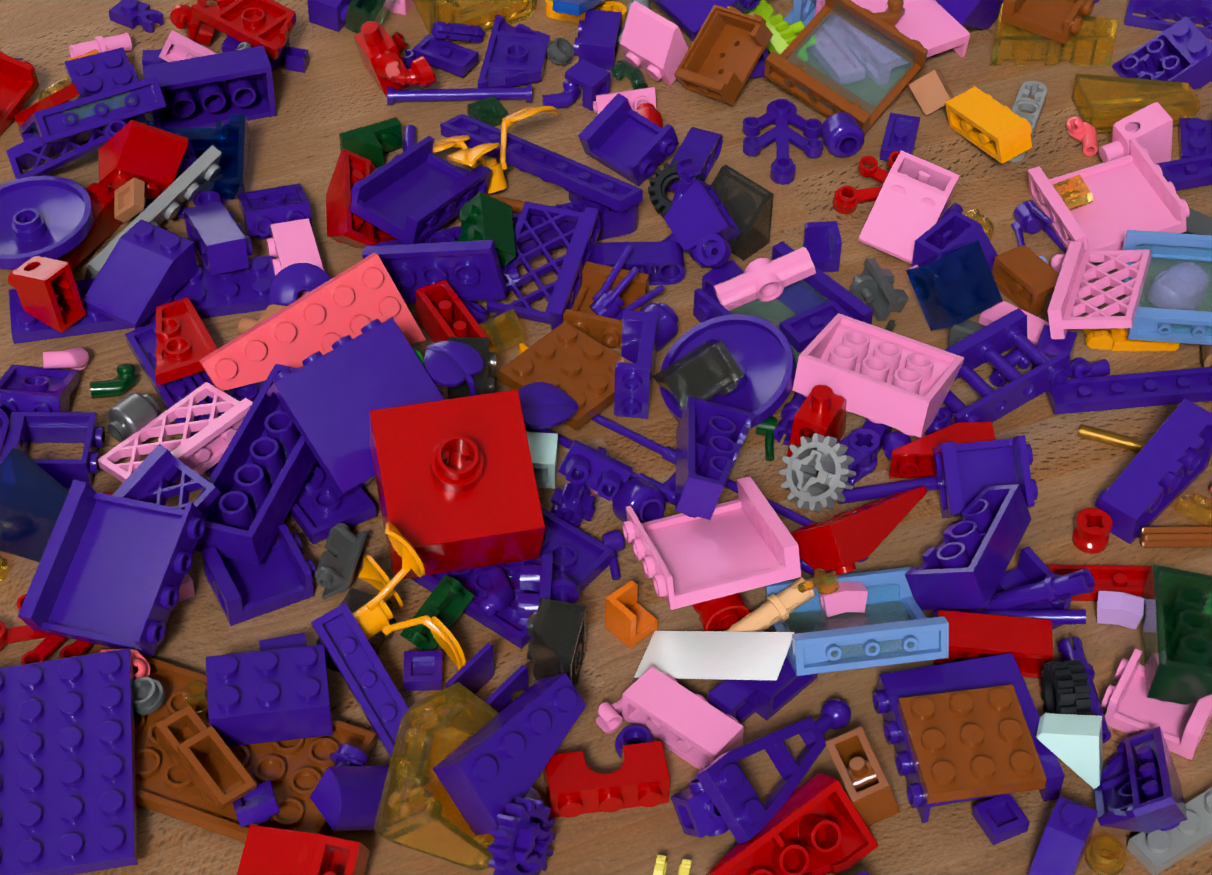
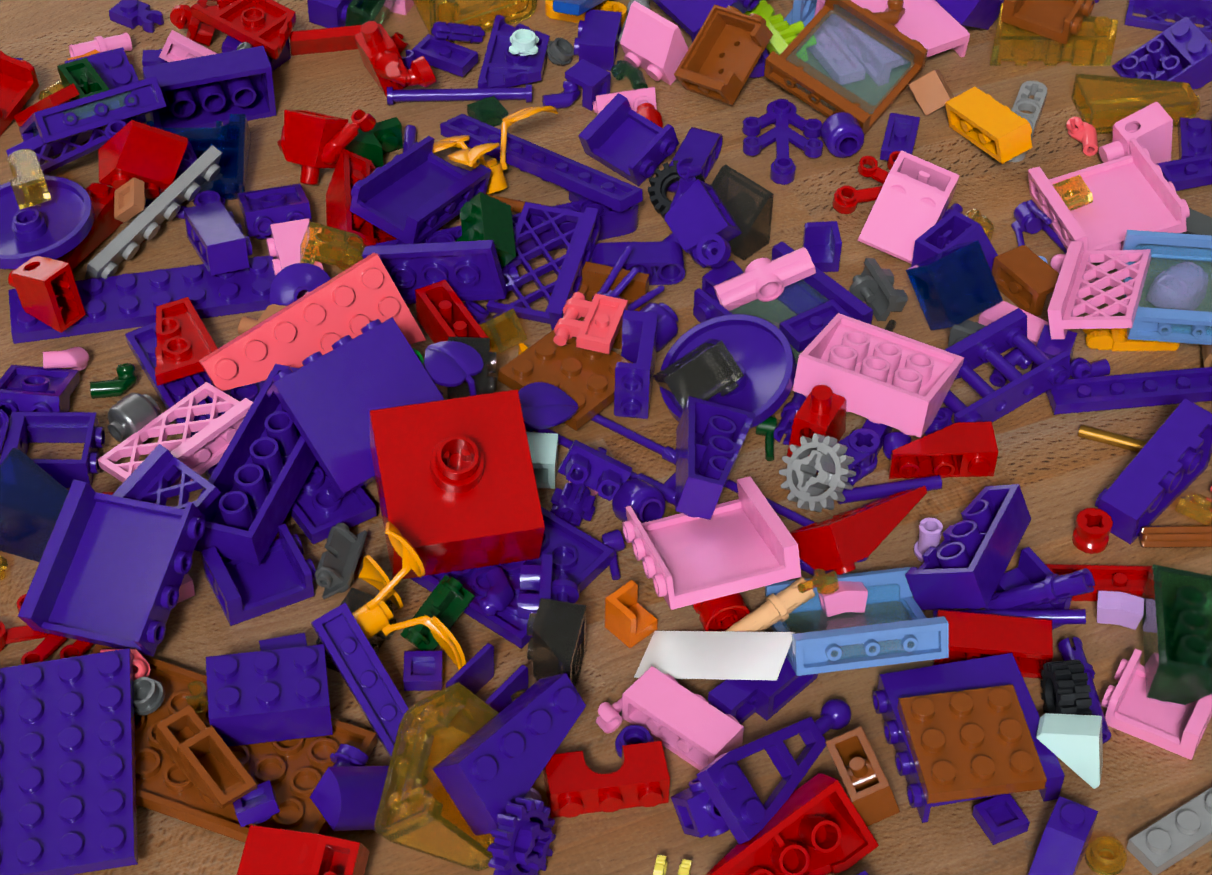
dark purple slope [82,219,198,329] -> none
dark purple piece [284,47,309,73] -> none
dark purple panel [933,435,1038,519] -> none
dark purple wedge [1094,726,1188,833] -> none
none -> clear yellow leg [8,149,52,210]
none -> dark green slope [57,58,110,112]
none -> red torso [277,109,376,185]
none -> red tile [289,25,362,56]
none -> clear yellow leg [300,221,364,271]
none -> light aqua plate [509,29,539,56]
none -> coral plate [553,292,628,354]
none -> lavender pin [914,518,943,563]

